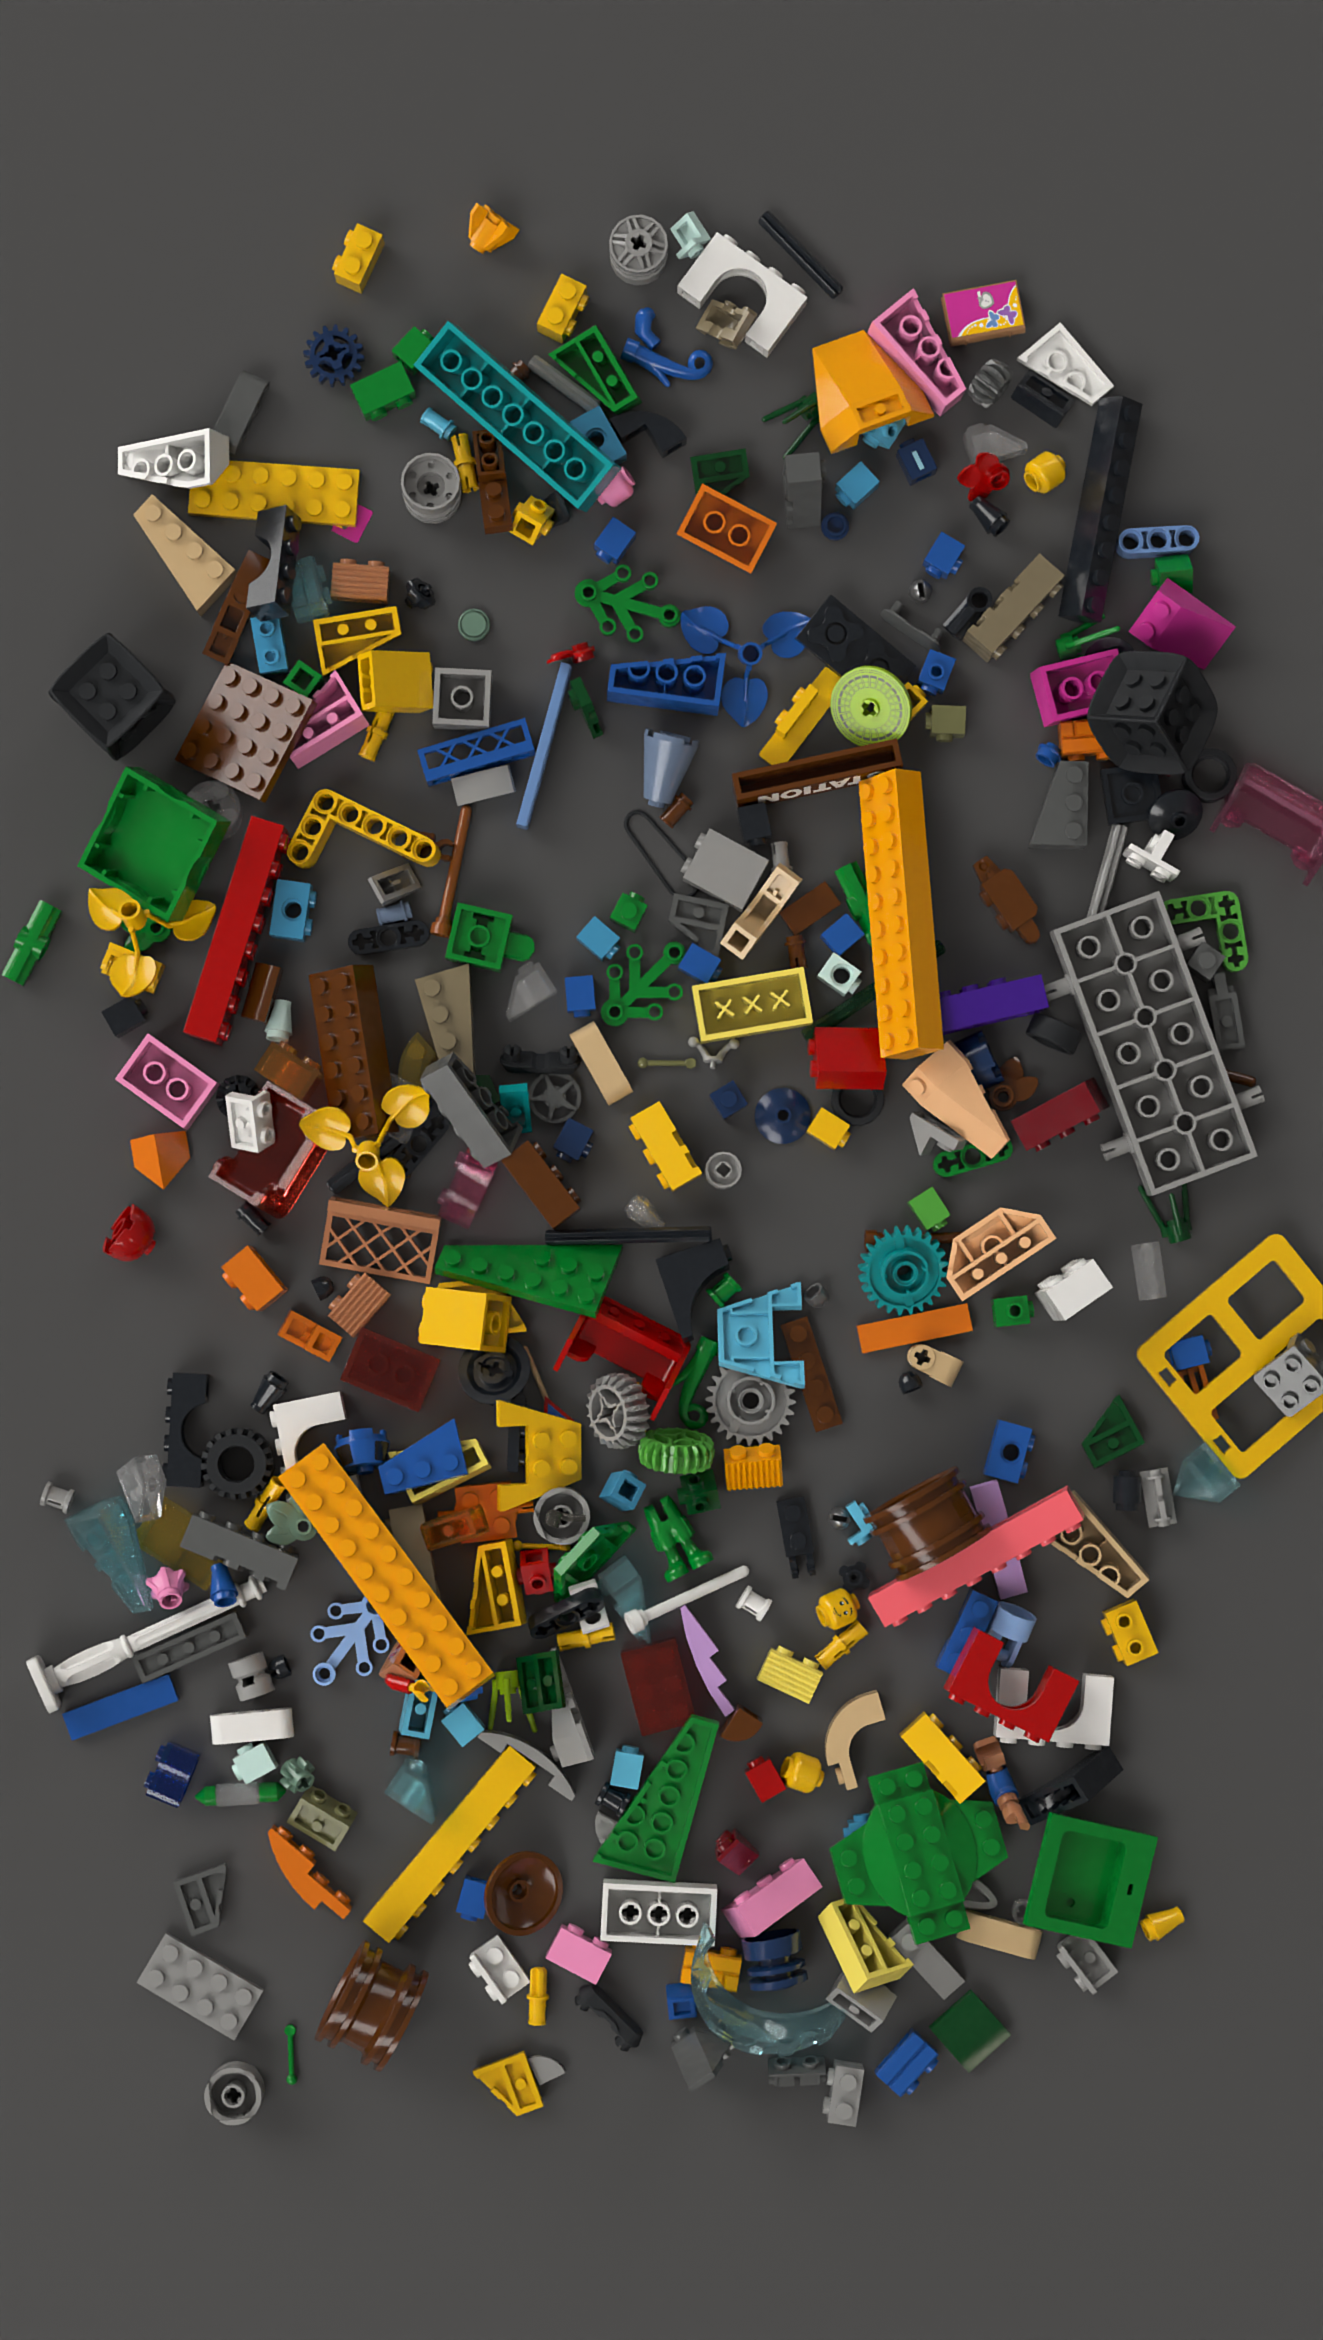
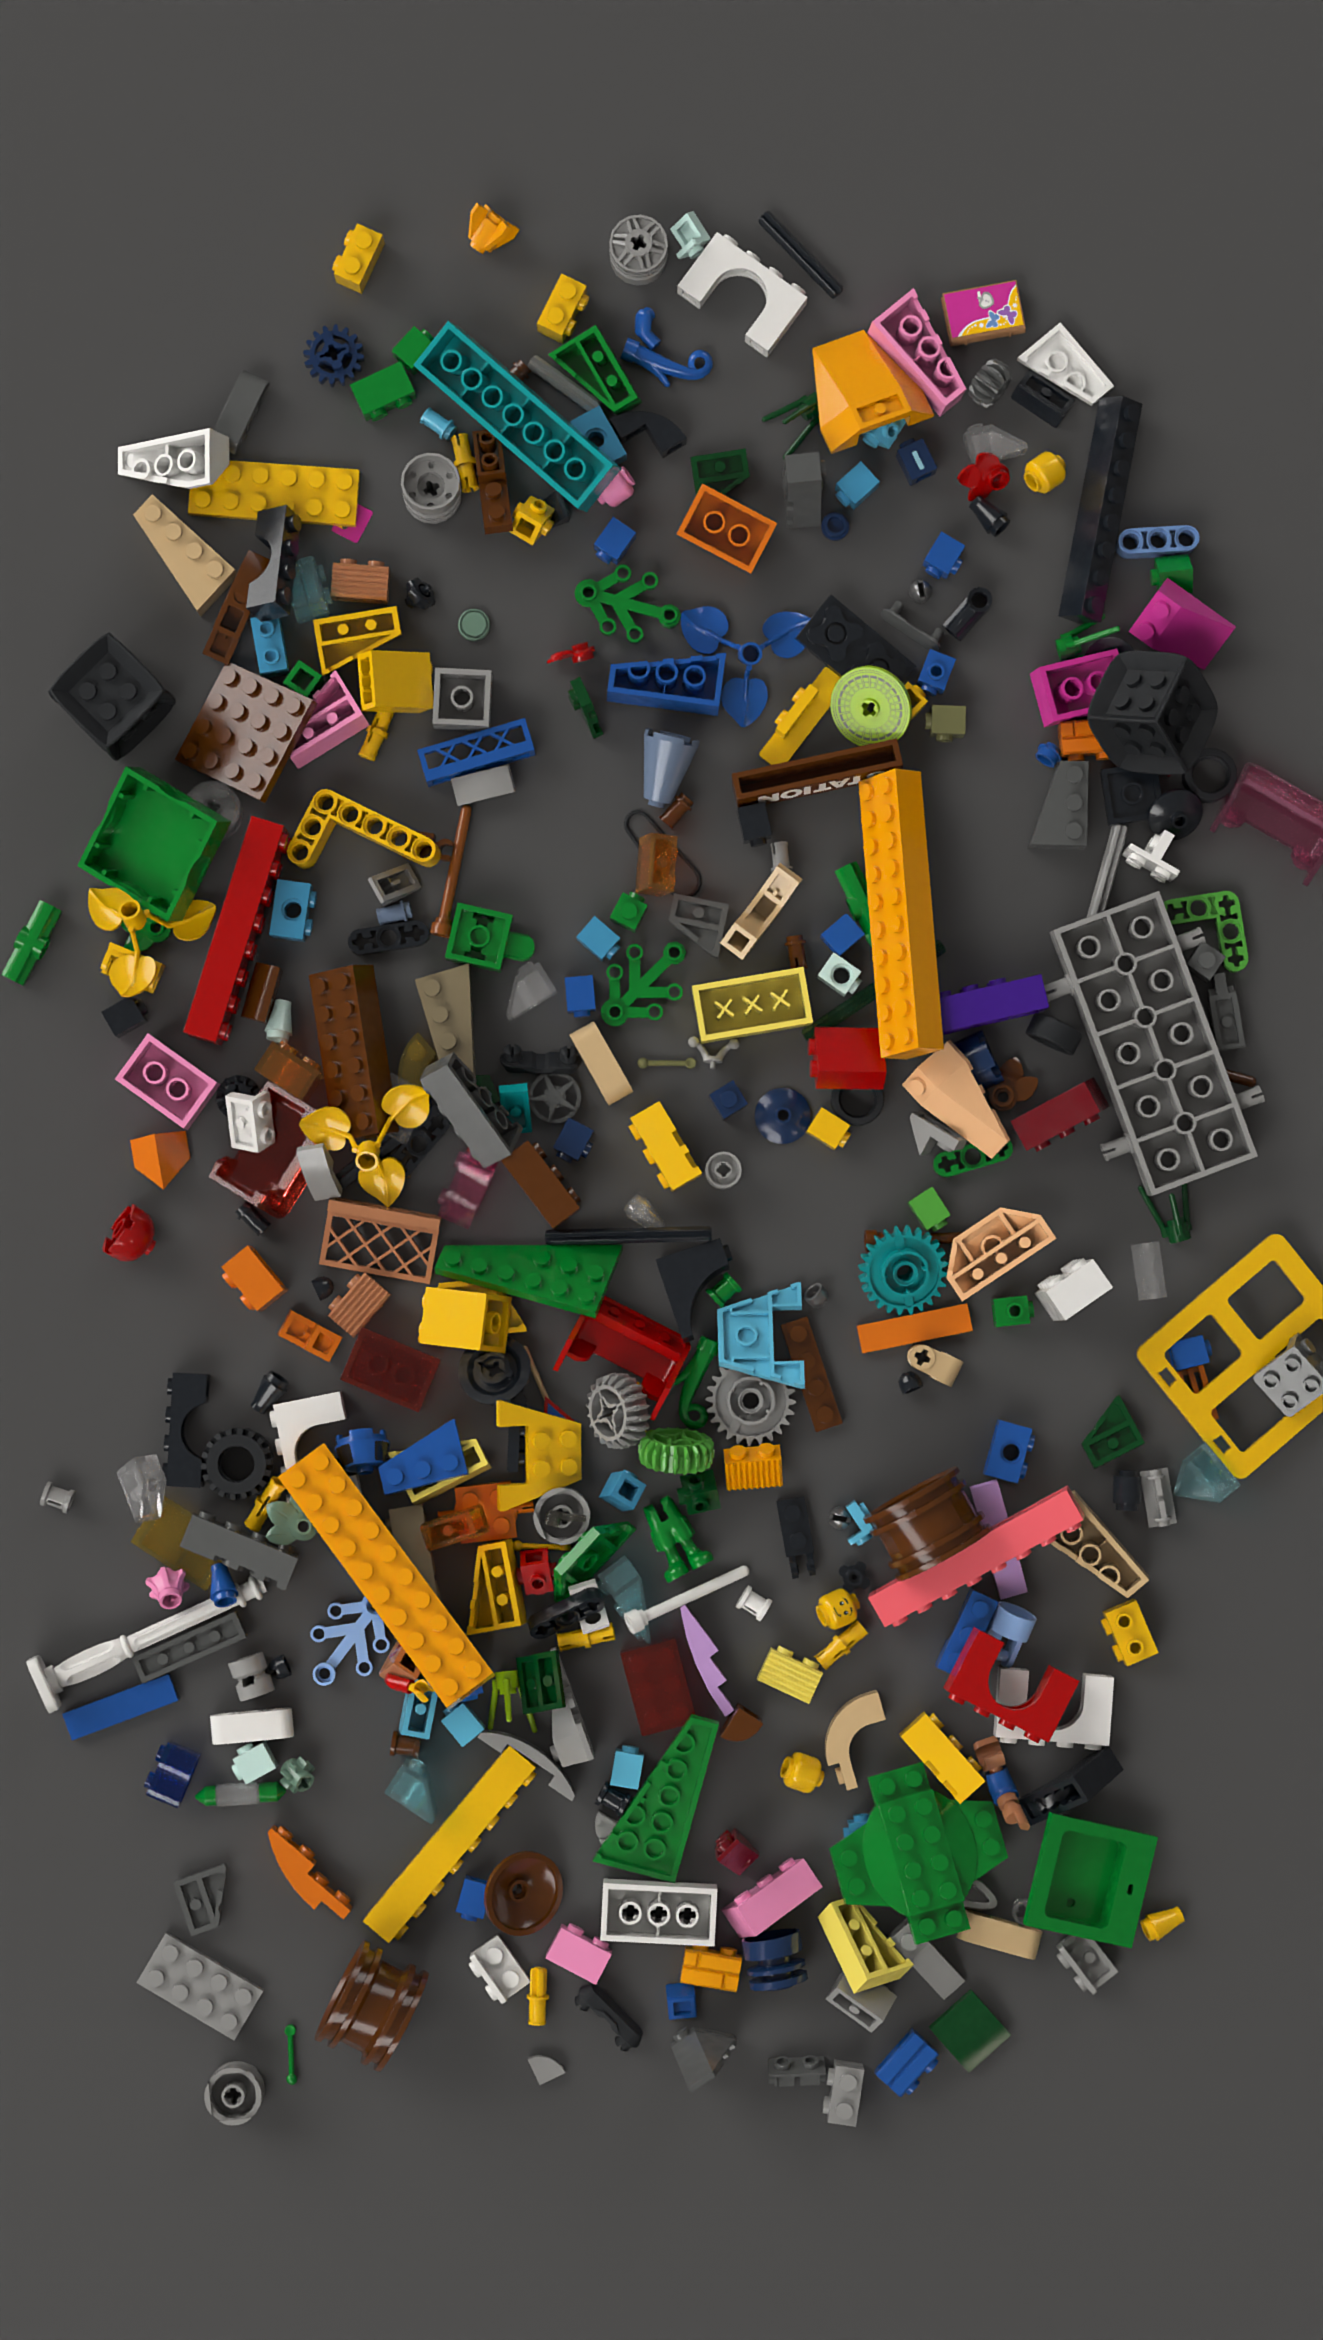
clear light blue wedge [64,1496,154,1614] -> none
olive bracket [287,1786,357,1851] -> none
yellow wing [473,2050,544,2116] -> none
medium blue tile [516,662,572,830] -> none
blue brick [678,943,723,984] -> none
light grey brick [680,828,769,913] -> none
clear light blue windscreen [691,1922,846,2057] -> none
dark tan cylinder [696,299,757,350] -> none
red brick [744,1755,787,1803] -> none
reddish brown tile [779,881,841,936] -> none
dark tan wedge [963,553,1065,663] -> none
reddish brown hinge [972,856,1041,945] -> none
none -> light grey slope [296,1143,343,1201]
none -> clear orange brick [635,832,678,897]

